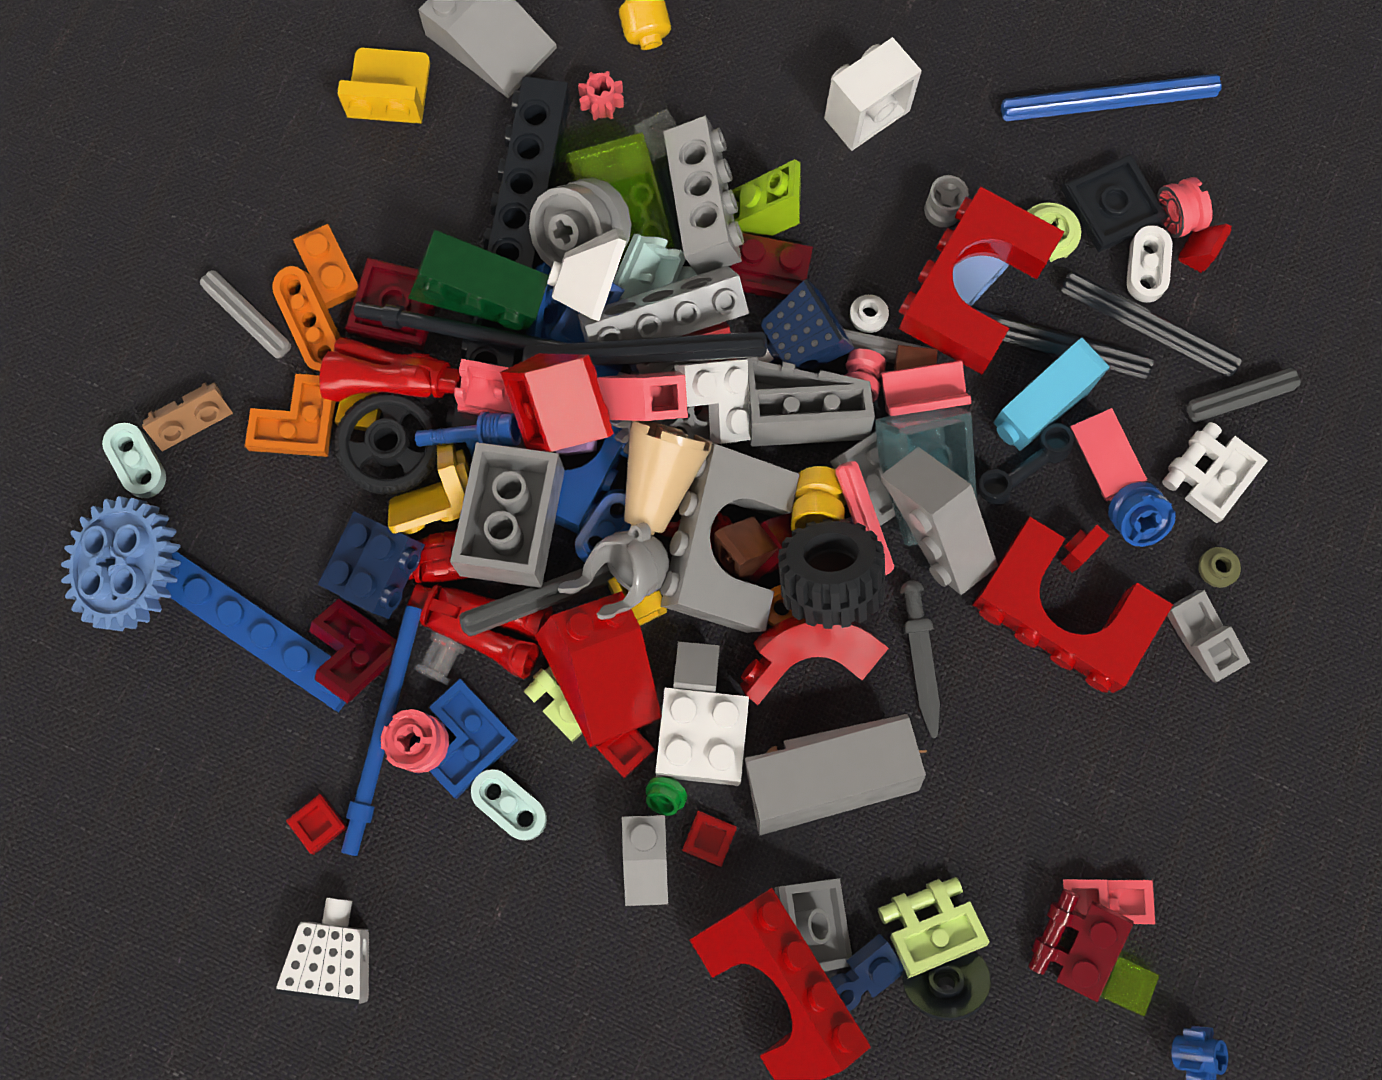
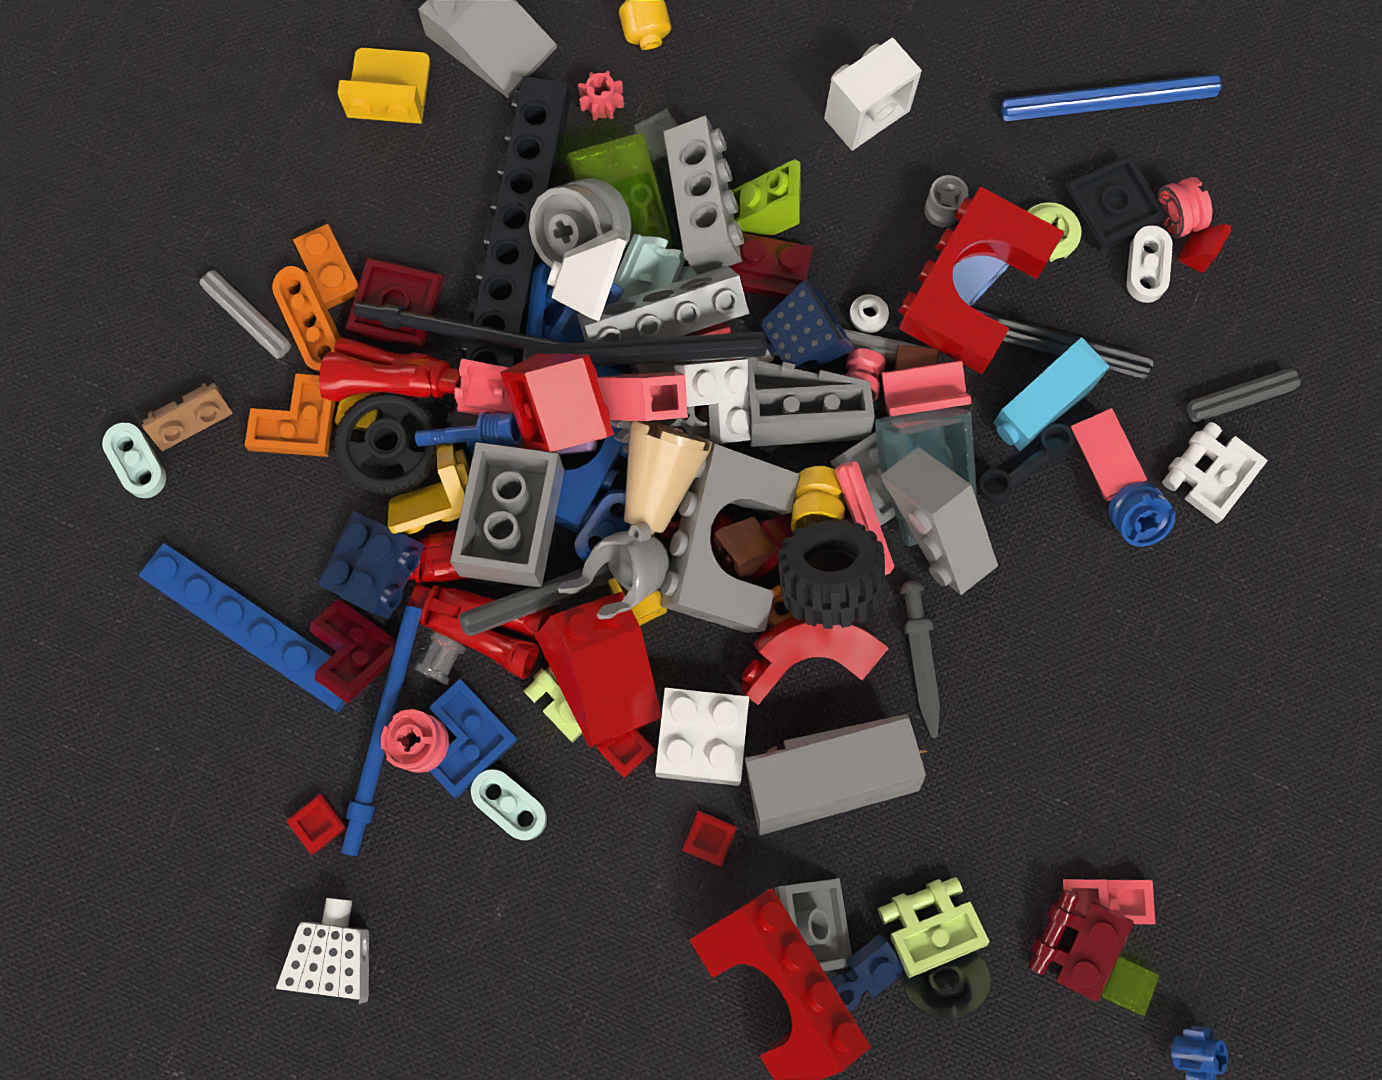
medium blue gear [61,496,181,631] -> none
dark green wedge [408,230,549,330] -> none
light grey slope [622,815,668,906] -> none
green plate [646,776,687,816] -> none
light grey brick [673,642,720,693] -> none
red arch [973,517,1173,693] -> none
black axle [1060,271,1242,377] -> none
red plate [1061,525,1110,573] -> none
light grey slope [1167,590,1250,682] -> none
olive plate [1198,547,1241,588] -> none

